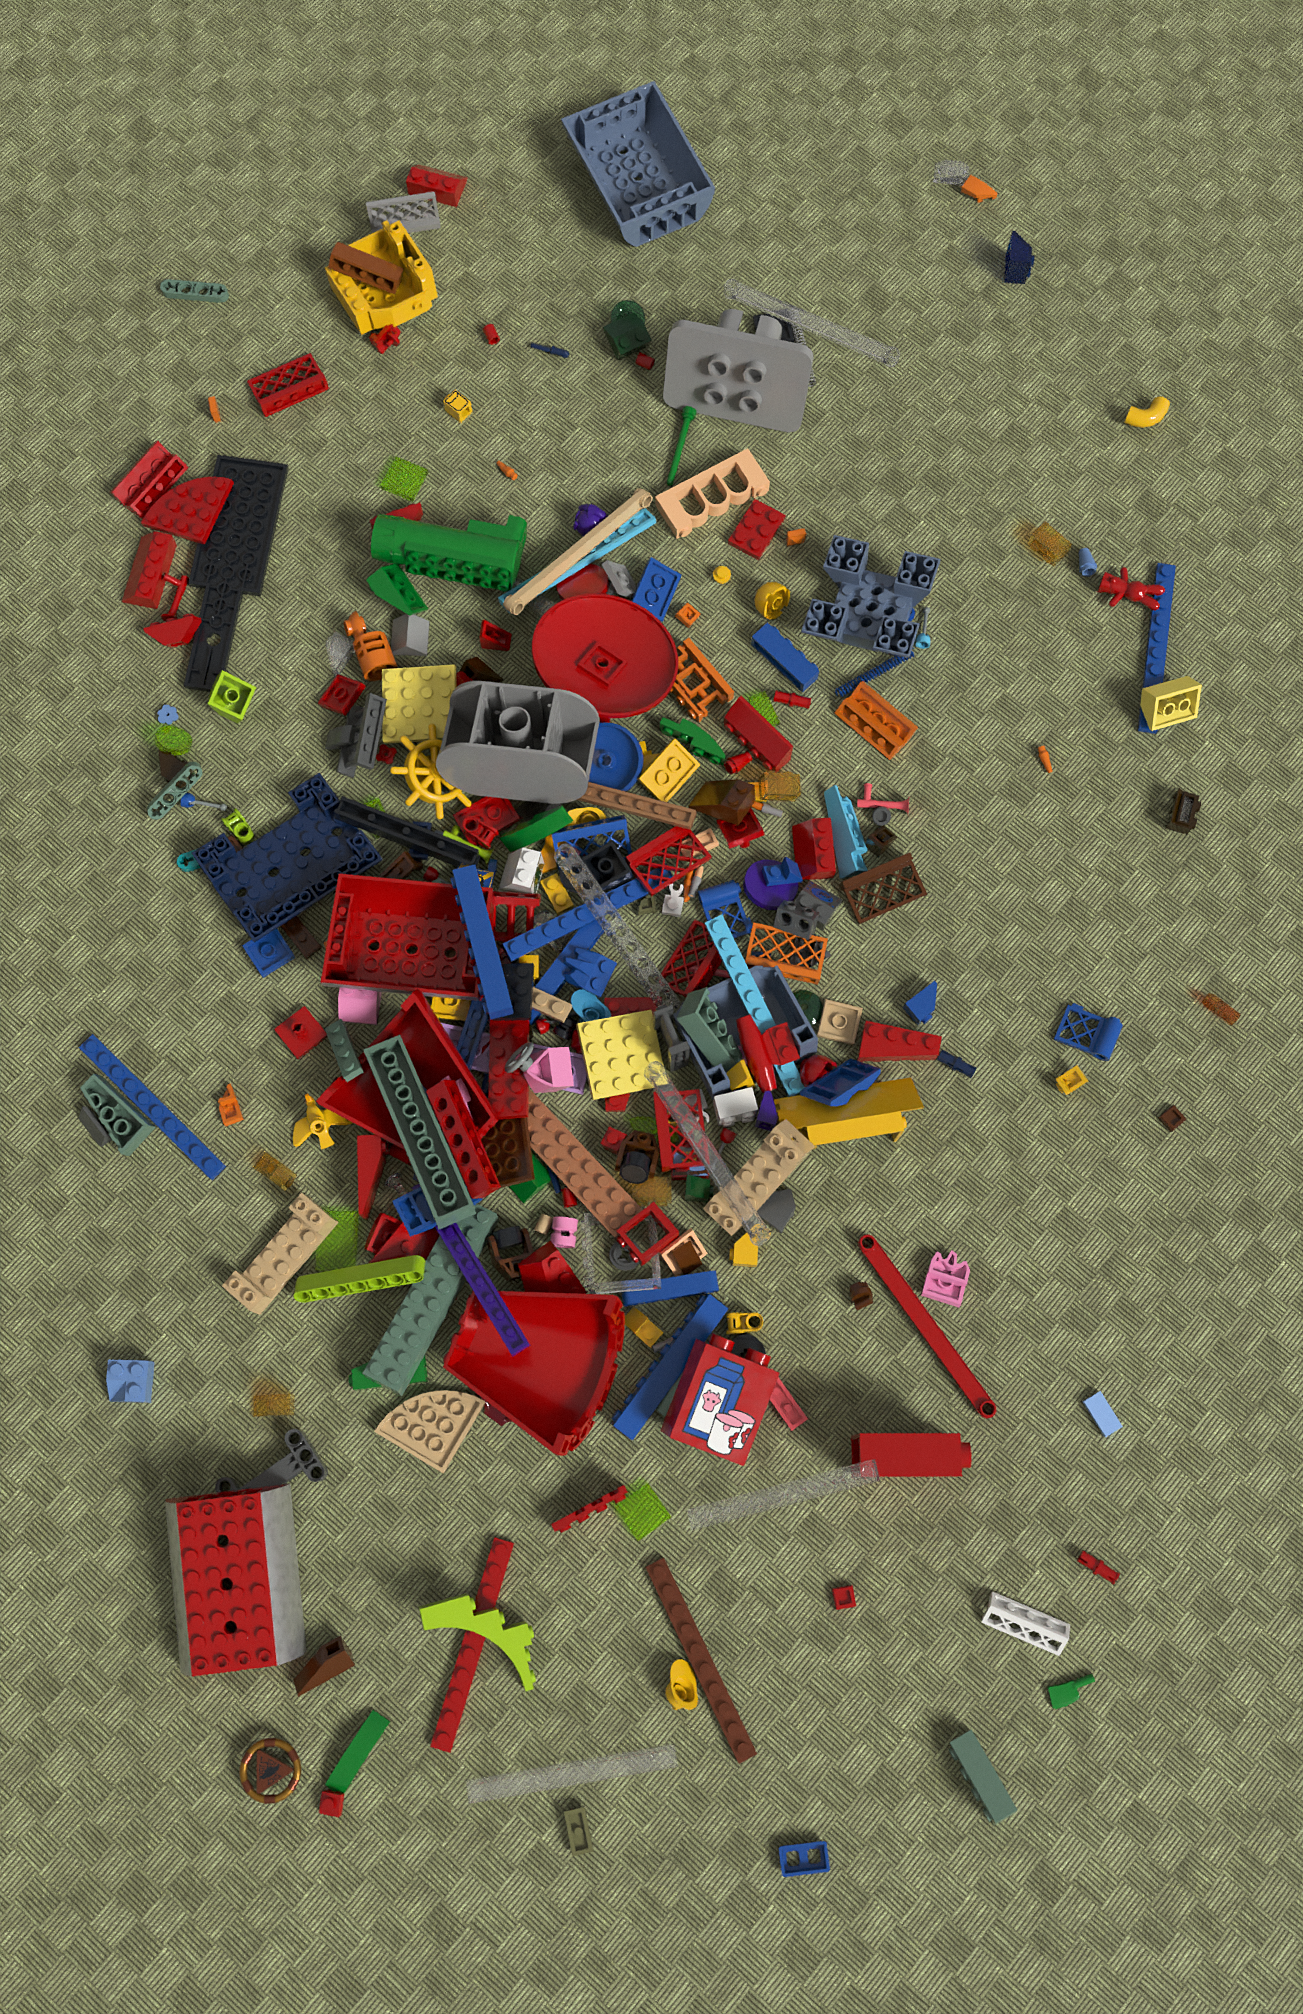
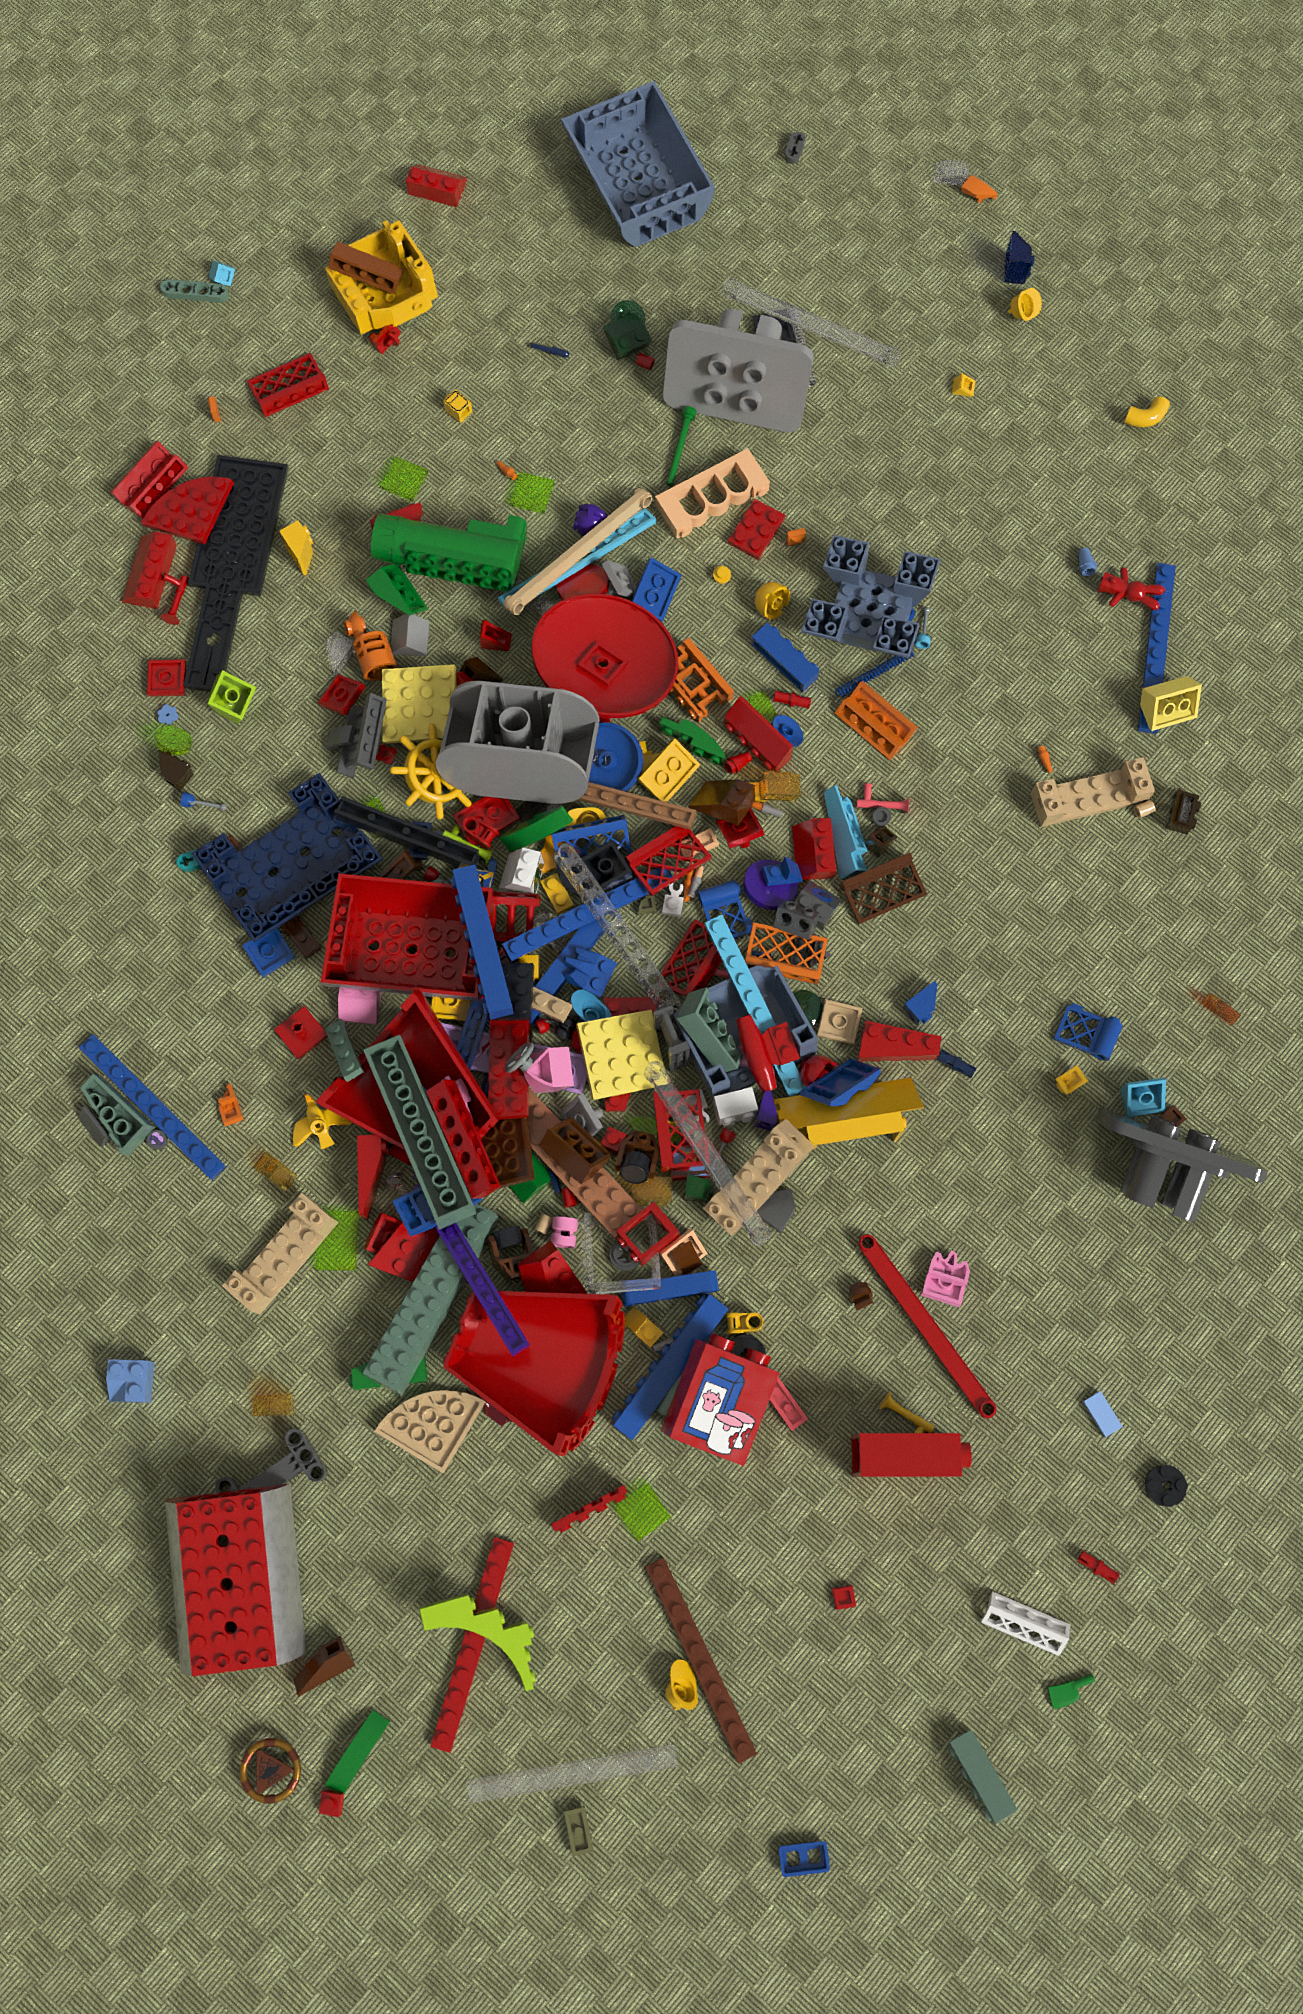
red slope [143,614,202,648] -> none
sand green beam [147,761,202,820] -> none
lime piece [221,808,255,845] -> none
lime beam [293,1255,425,1303] -> none
light grey fence [366,191,441,233] -> none
red hinge [483,324,500,345] -> none
orange tile [675,602,701,628] -> none
clear plate [687,1459,880,1530] -> none
yellow slope [726,1059,756,1091] -> none
yellow slope [729,1225,759,1267] -> none
clear yellow brick [1028,521,1072,567] -> none
none -> red plate [147,659,186,697]
none -> dark grey tile [147,1130,168,1150]
none -> medium azure panel [209,260,235,286]
none -> yellow slope [279,520,313,576]
none -> clear neon green tile [510,472,555,514]
none -> reddish brown slope [539,1117,613,1184]
none -> light grey tile [560,1094,603,1136]
none -> blue dish [772,715,803,747]
none -> dark grey beam [785,132,806,164]
none -> yellow piece [879,1391,935,1433]
none -> yellow slope [952,373,975,397]
none -> yellow piece [1008,288,1042,321]
none -> tan plate [1030,757,1155,827]
none -> dark grey piece [1096,1108,1268,1222]
none -> medium azure slope [1120,1077,1166,1117]
none -> tan hinge [1134,800,1156,818]
none -> black plate [1145,1465,1188,1507]

